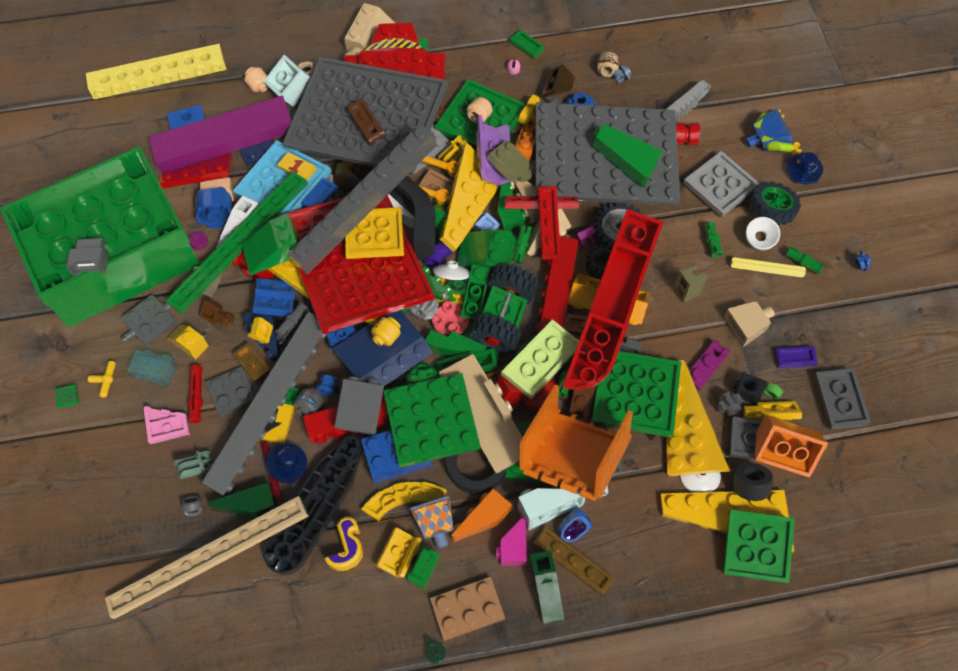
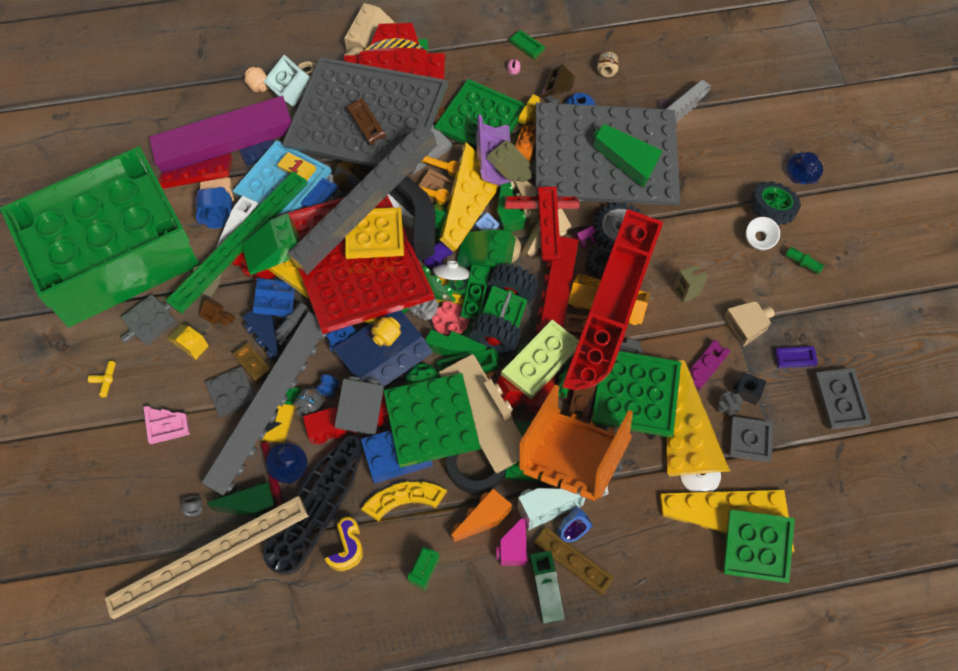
green tile [55,384,79,409] -> none
dark grey piece [66,238,109,276] -> none
light yellow brick [86,44,227,100] -> none
clear light blue brick [127,350,178,387] -> none
blue brick [167,105,206,130] -> none
sand green arm [173,451,214,480] -> none
red pin [187,365,203,424] -> none
magenta tile [189,232,209,251] -> none
yellow tile [248,317,273,344] -> none
yellow bracket [375,527,422,578] -> none
torso [410,496,453,548] -> none
clear green piece [424,637,446,664] -> none
medium nougat plate [430,577,505,641] -> none
yellow arm [437,135,473,163] -> none
light nougat head [467,97,492,123] -> none
green pin [512,225,532,264] -> none
sand blue plate [614,65,631,83] -> none
red wheel [676,122,700,146] -> none
light grey plate [683,151,760,217] -> none
green pin [703,222,724,258] -> none
light yellow axle [731,257,806,277] -> none
black tyre [733,462,773,501] -> none
yellow hinge [743,401,802,421] -> none
blue torso [747,108,802,156] -> none
orange slope [754,414,828,478] -> none
bright green tile [763,382,783,399] -> none
blue plate [855,251,871,271] -> none

